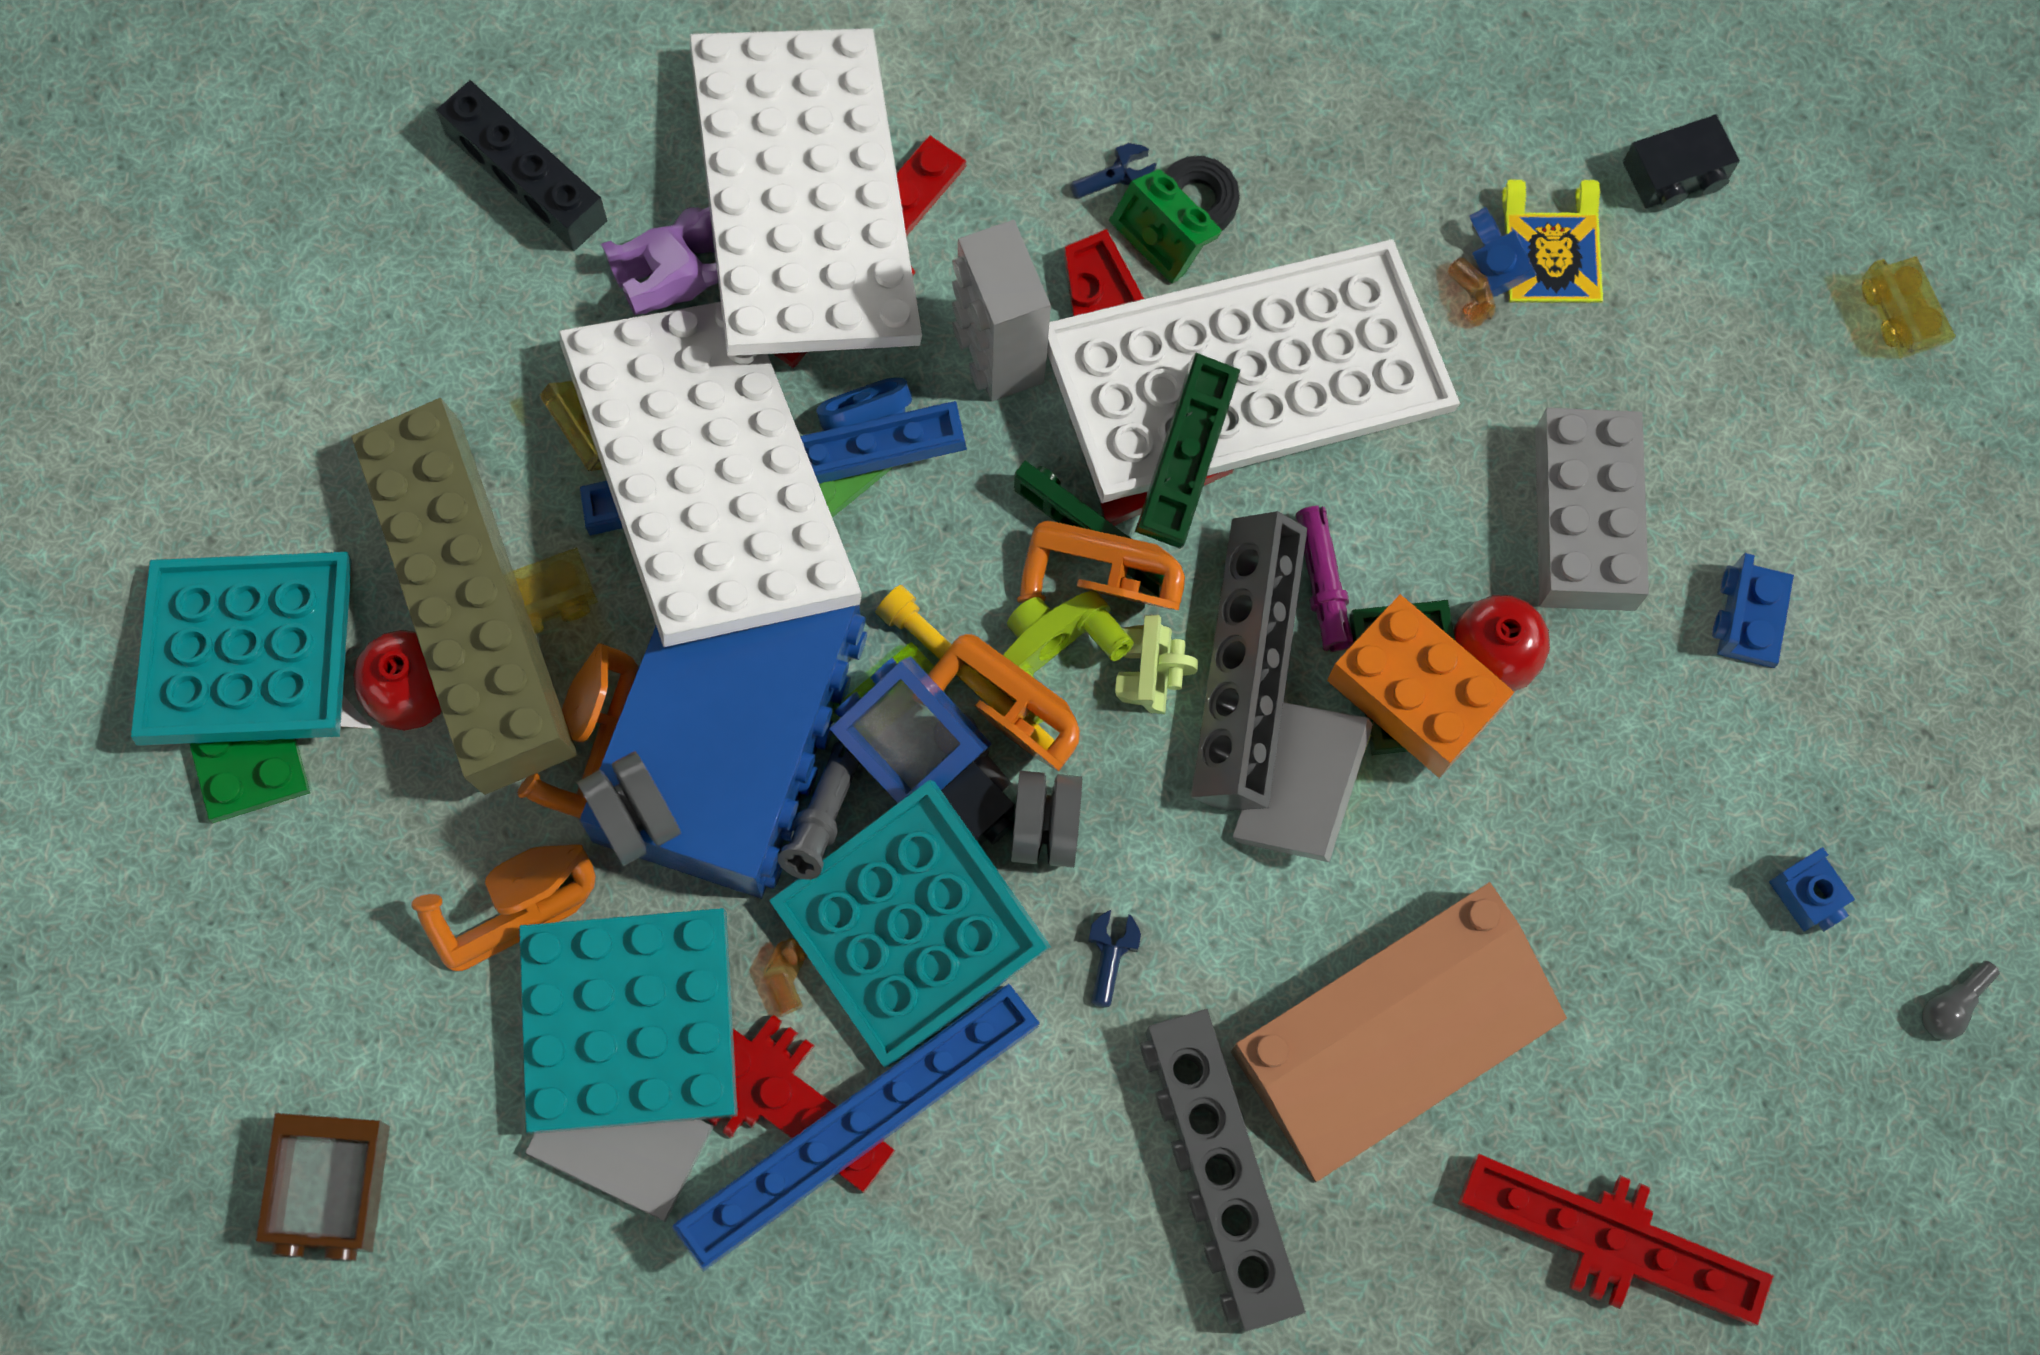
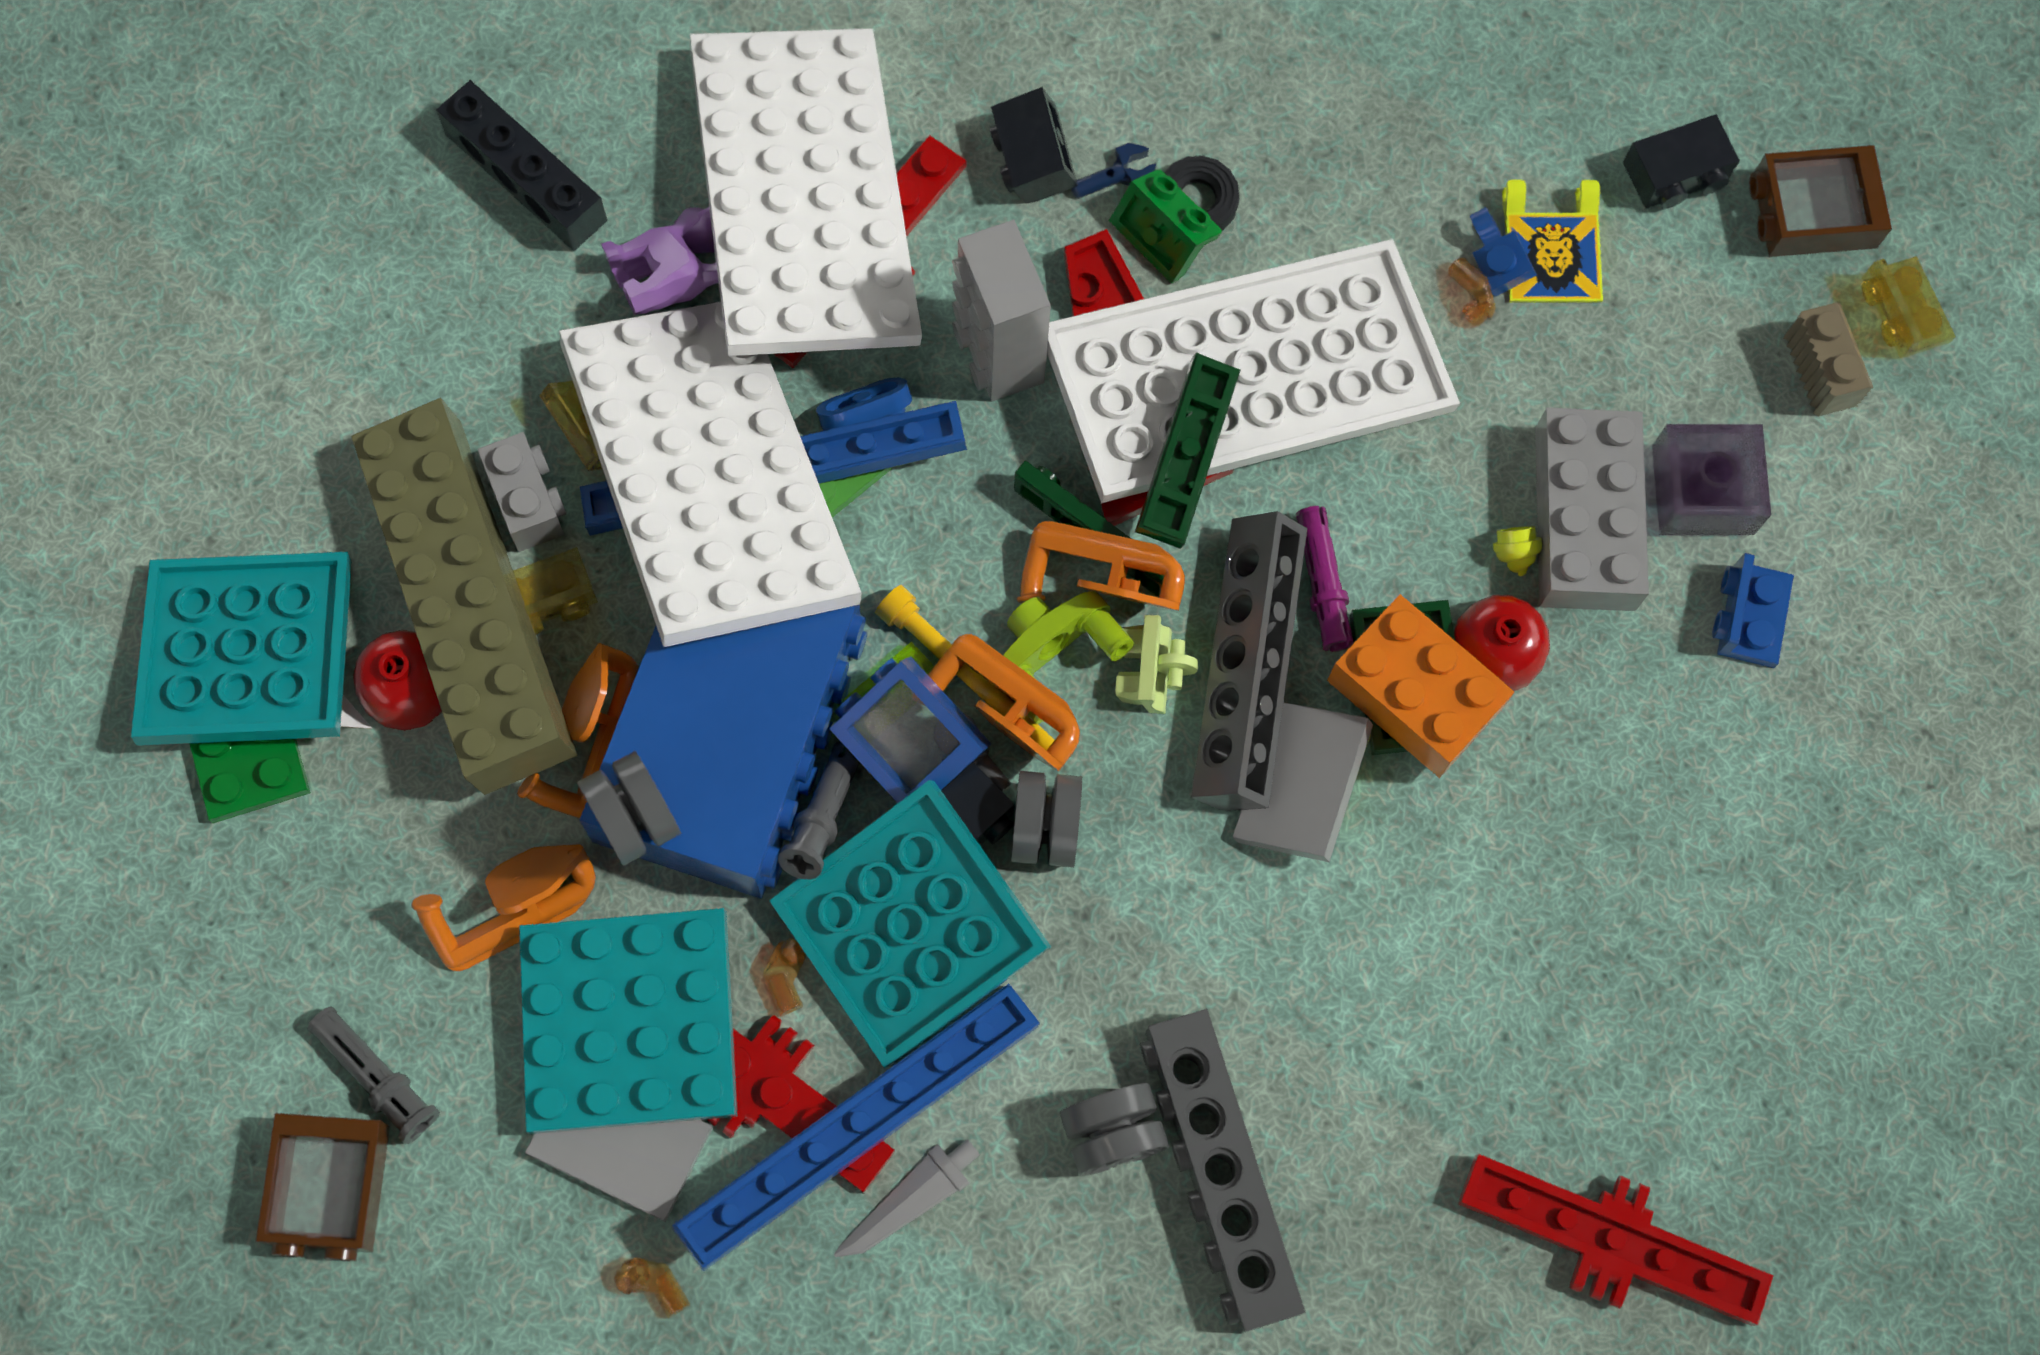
dark blue bar [1088,910,1141,1008] -> none
nougat slope [1231,882,1567,1183] -> none
blue brick [1769,847,1855,932] -> none
dark grey piece [1922,961,2000,1040] -> none
none -> dark grey pin [307,1006,440,1144]
none -> light grey brick [477,432,567,552]
none -> clear orange arm [614,1257,691,1319]
none -> light grey bar [834,1139,980,1257]
none -> black brick [989,87,1078,204]
none -> dark grey wheel [1059,1083,1170,1176]
none -> neon yellow plate [1493,526,1542,576]
none -> clear purple brick [1652,424,1772,535]
none -> window [1749,145,1892,257]
none -> dark tan brick [1783,302,1874,416]

